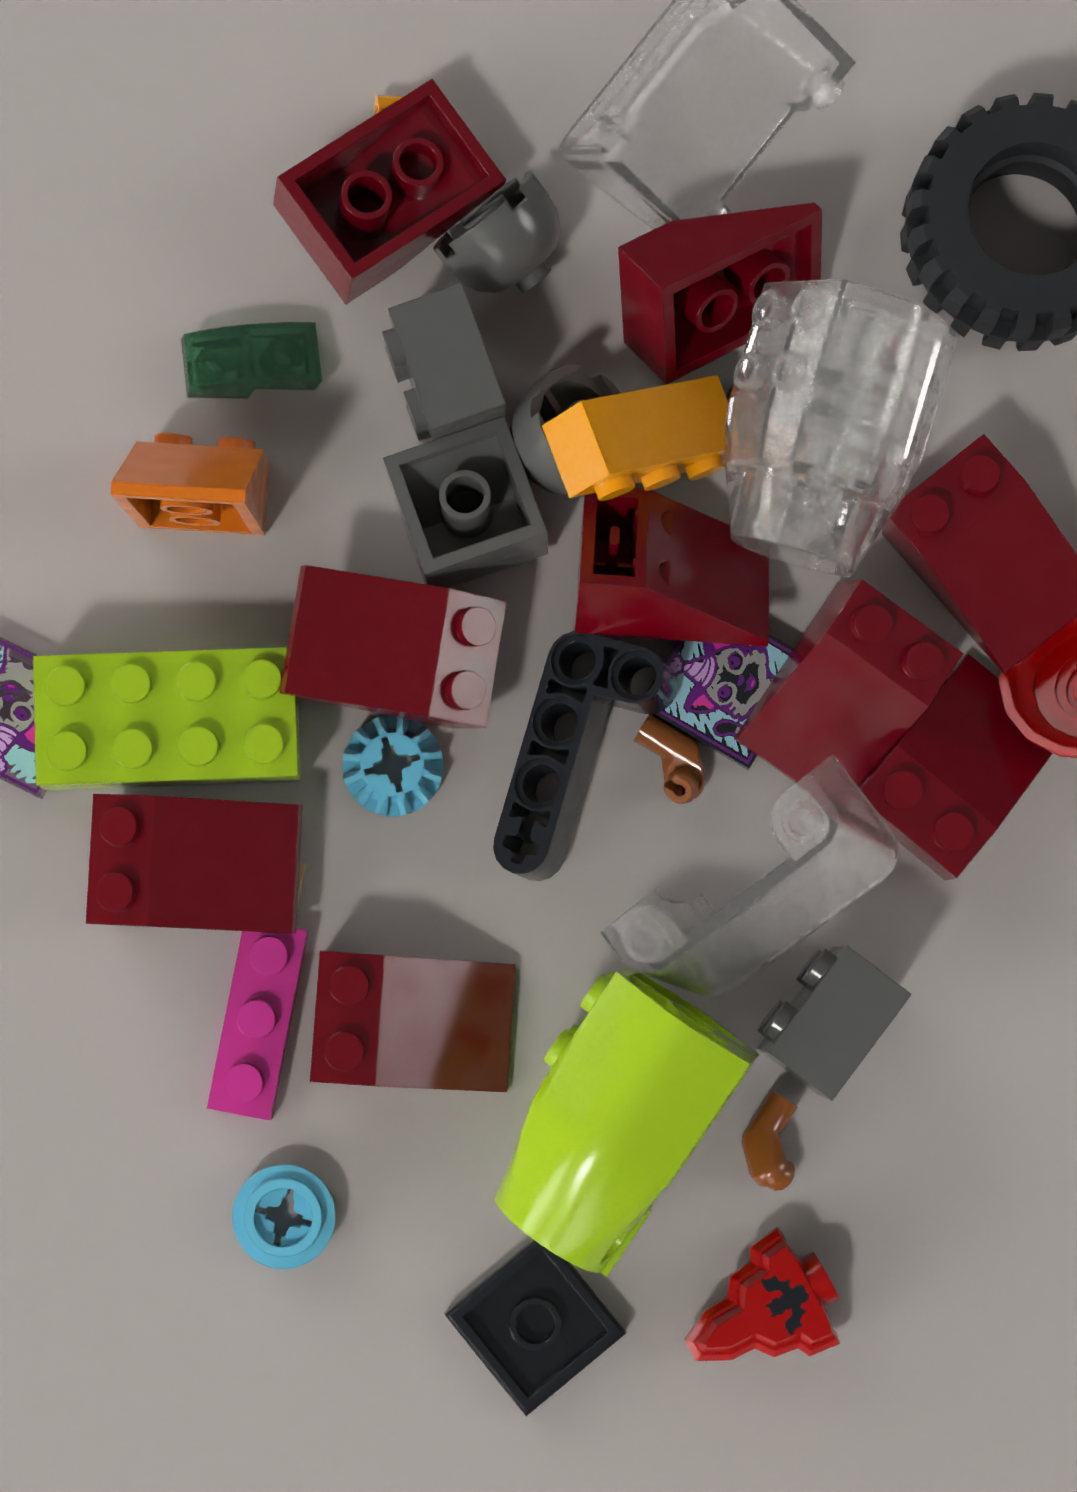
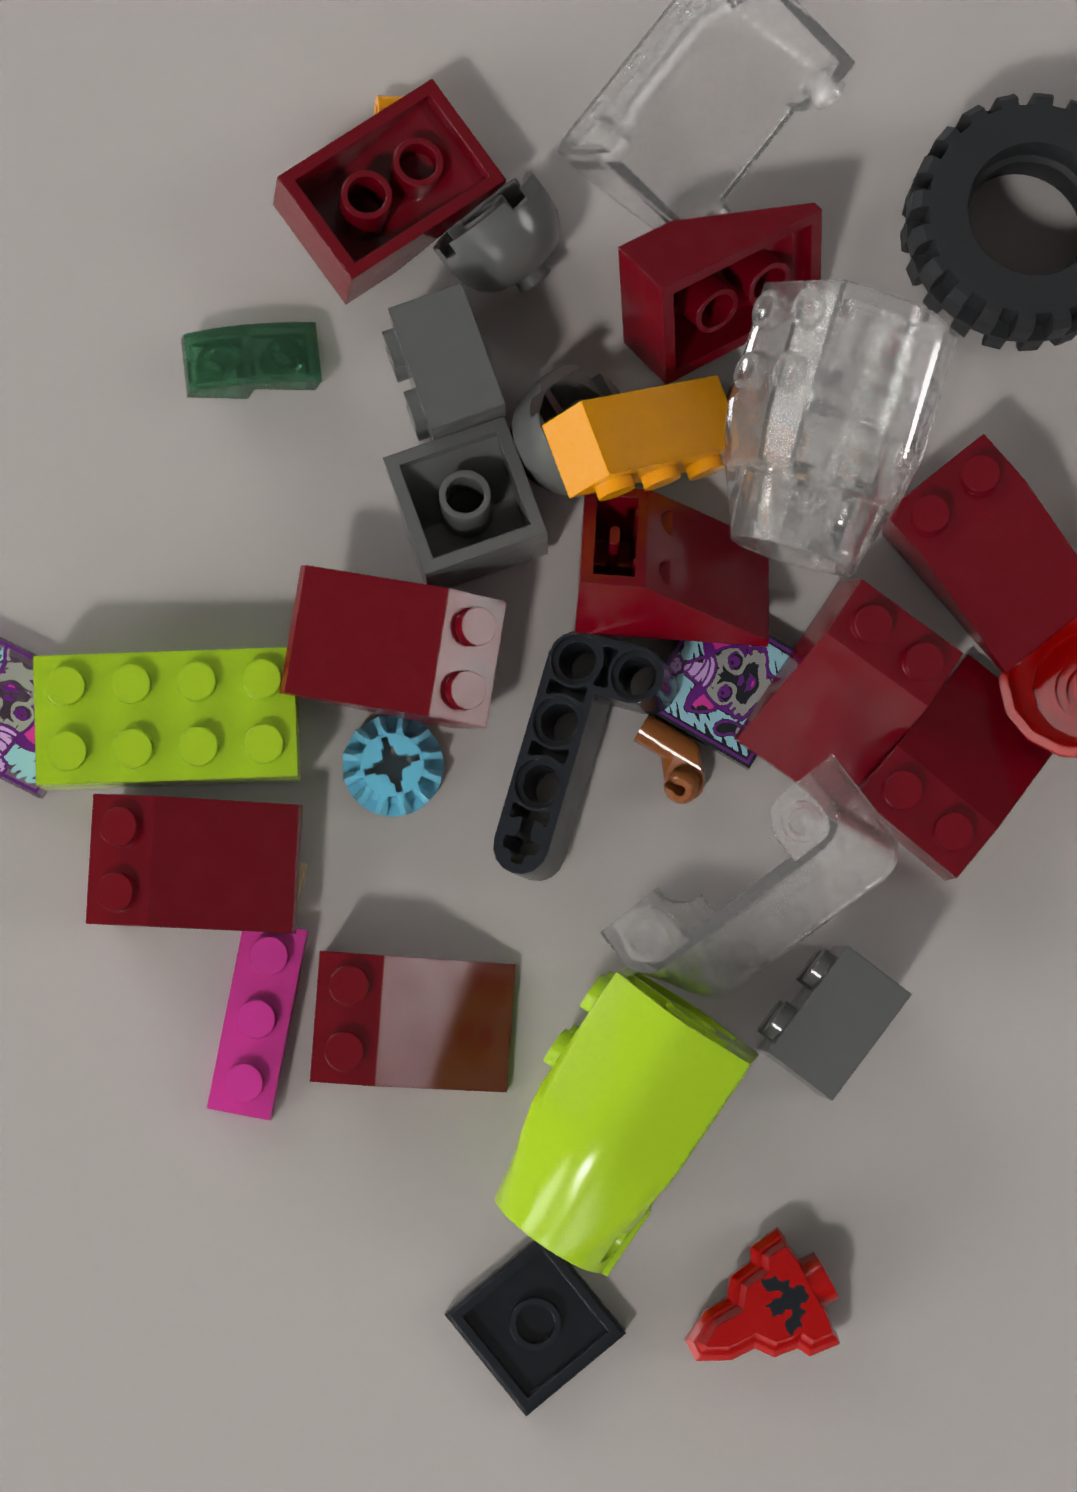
orange slope [110,433,270,536] -> none
medium azure gear [232,1165,336,1269] -> none
dark orange arm [741,1090,798,1191] -> none

